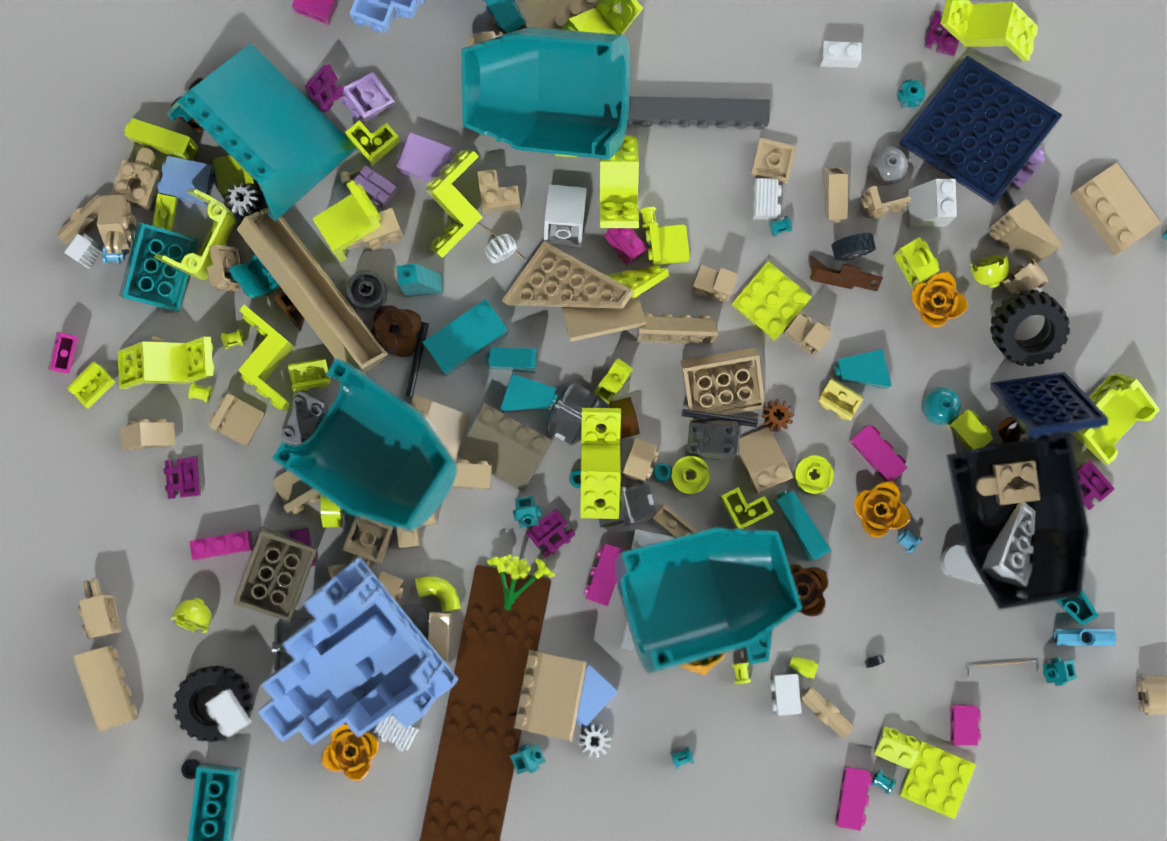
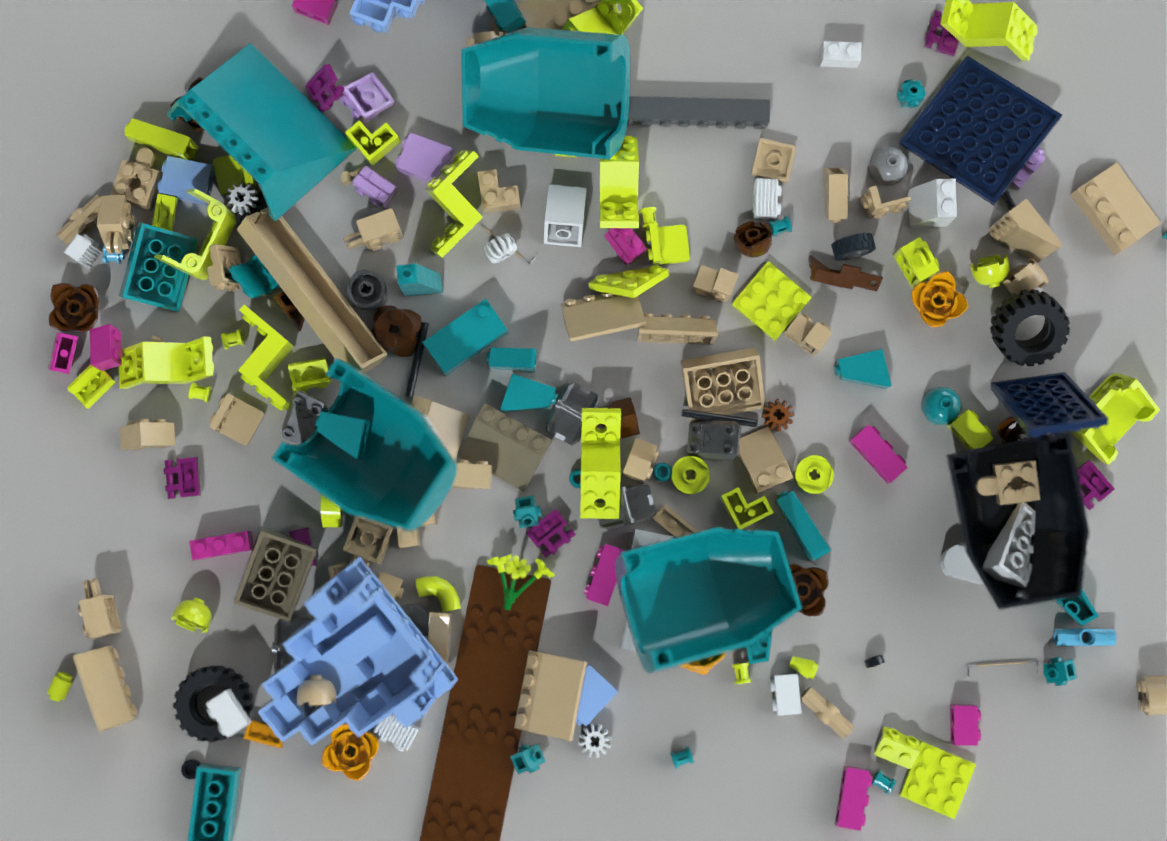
tan bracket [272,471,321,515] -> none
neon yellow bracket [312,180,381,262] -> none
tan wing [502,241,634,309] -> none
neon yellow brick [594,358,633,404] -> none
light yellow bracket [818,378,864,421] -> none
light orange brick [854,481,911,538] -> none
medium azure brick [897,529,923,553] -> none
none -> neon yellow brick [46,671,73,702]
none -> reddish brown brick [49,283,99,332]
none -> dark pink brick [90,324,123,371]
none -> light orange plate [244,719,284,749]
none -> tan cylinder [297,675,337,706]
none -> teal slope [316,412,371,460]
none -> reddish brown cylinder [734,221,772,258]

